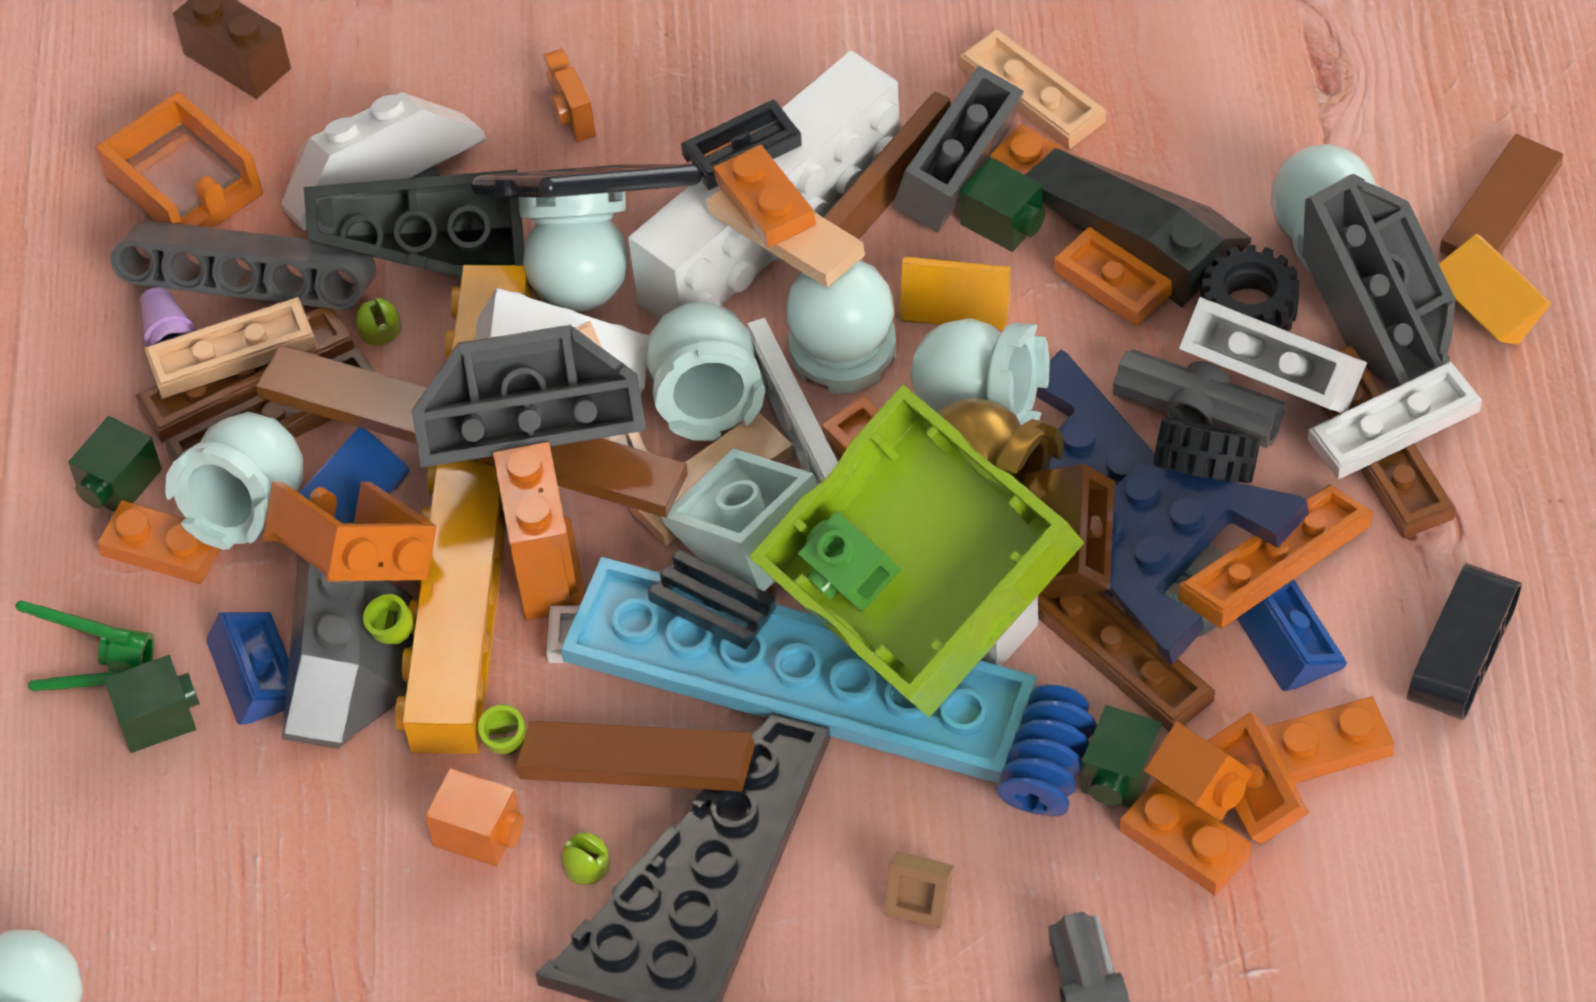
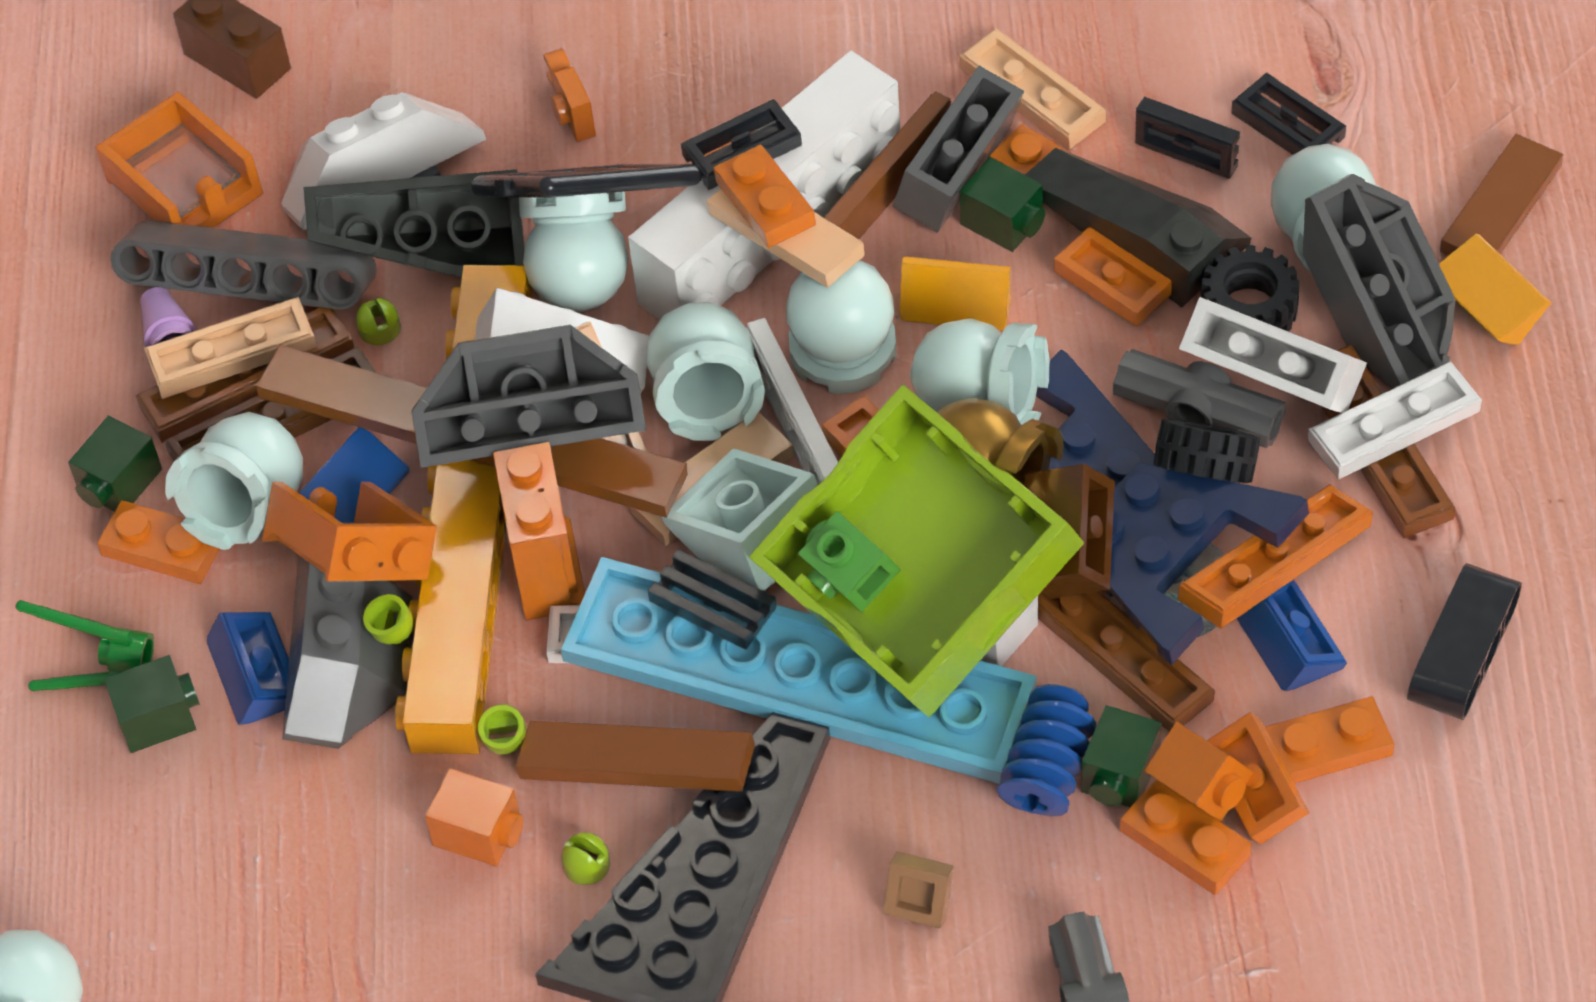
none -> black tile [1135,96,1240,179]
none -> black tile [1231,72,1346,155]

